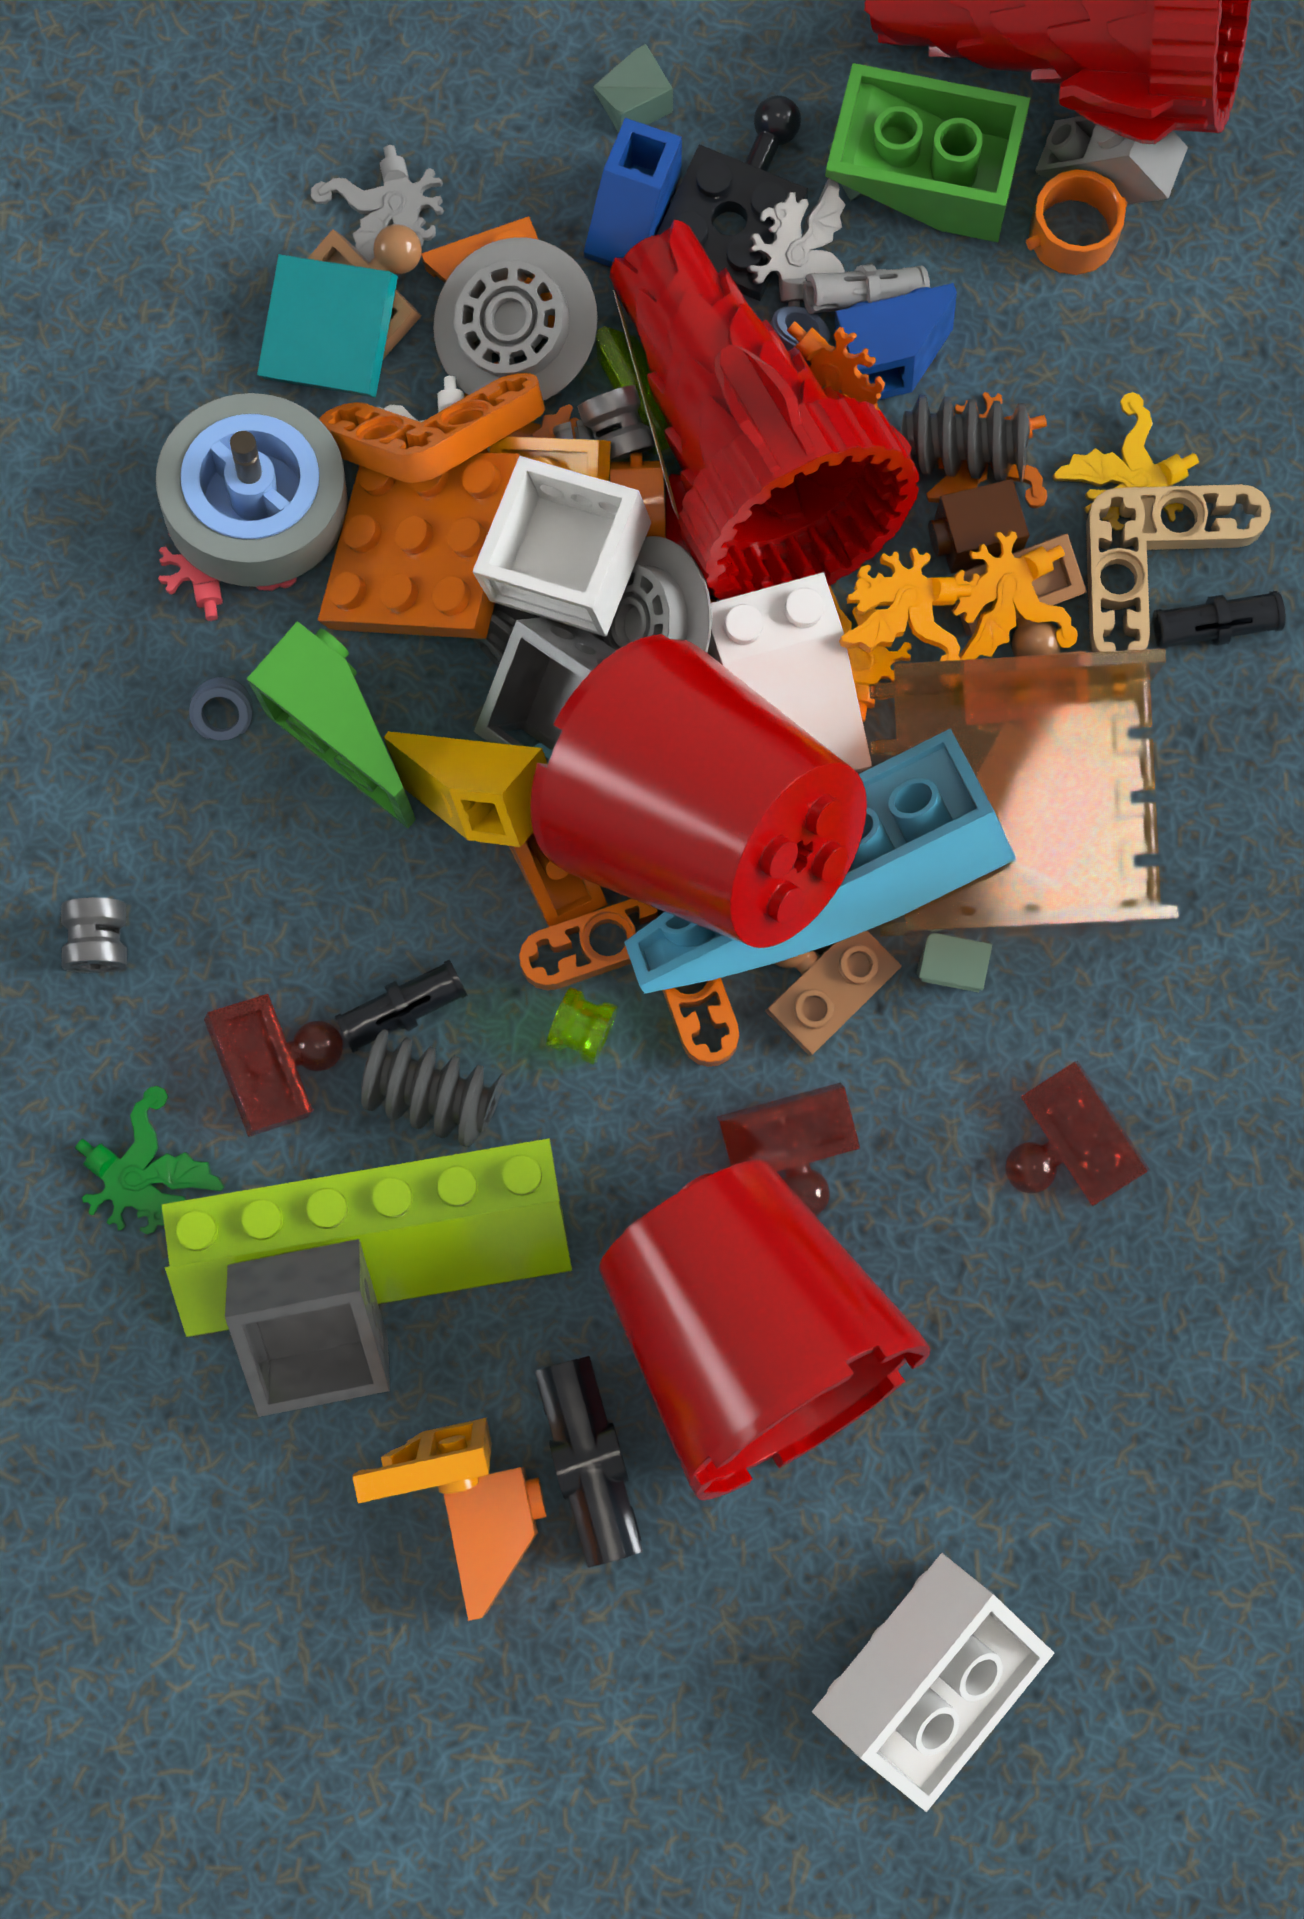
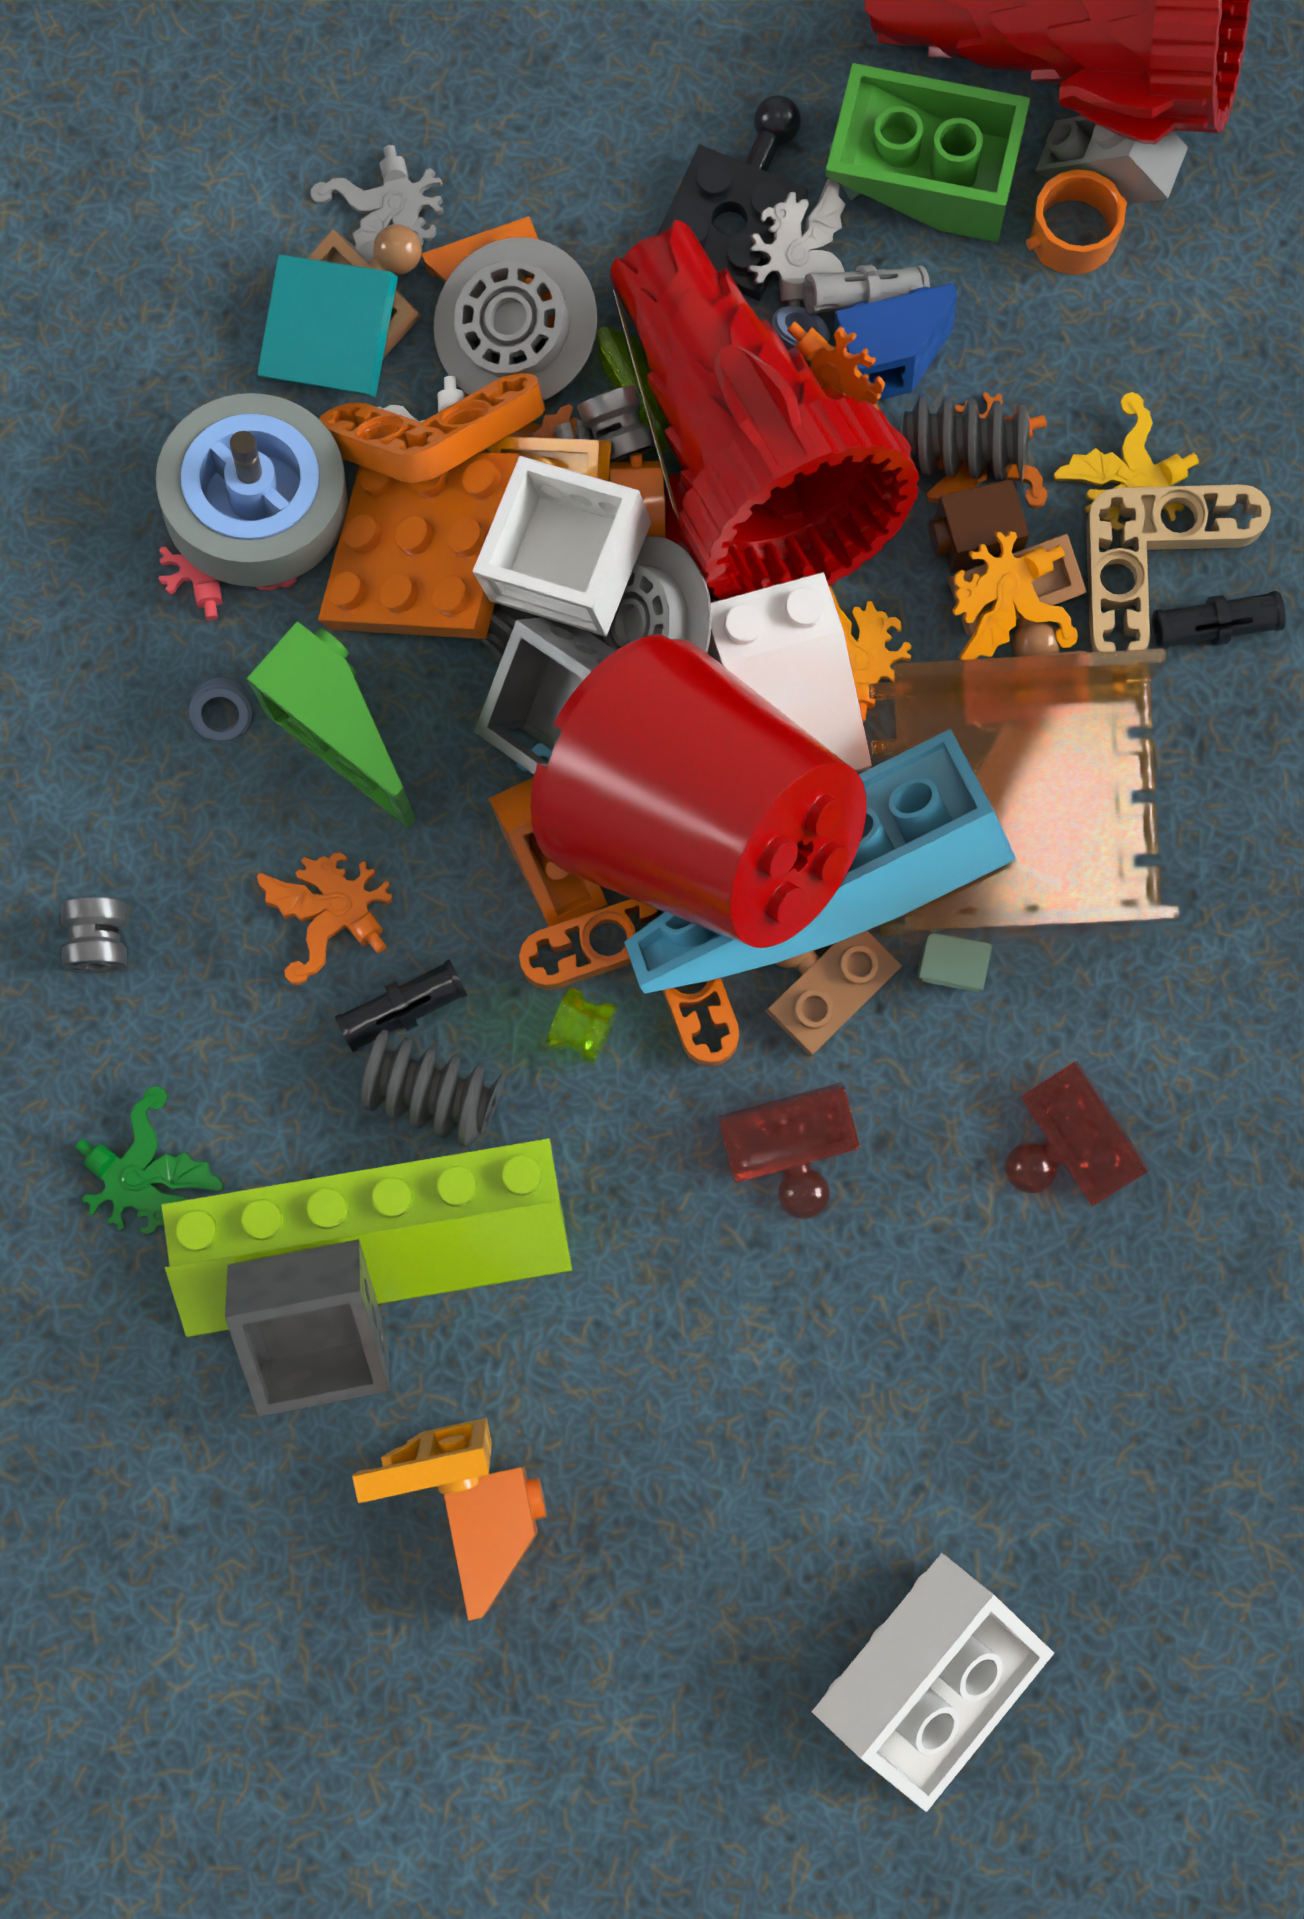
clear red plate [204,994,343,1137] -> none
yellow slope [384,731,548,847] -> none
black piece [535,1356,643,1568] -> none
blue slope [584,118,682,267] -> none
sand green slope [593,44,673,133] -> none
red cone [599,1160,931,1500] -> none
light orange piece [839,547,971,677] -> none
none -> orange piece [256,852,393,985]

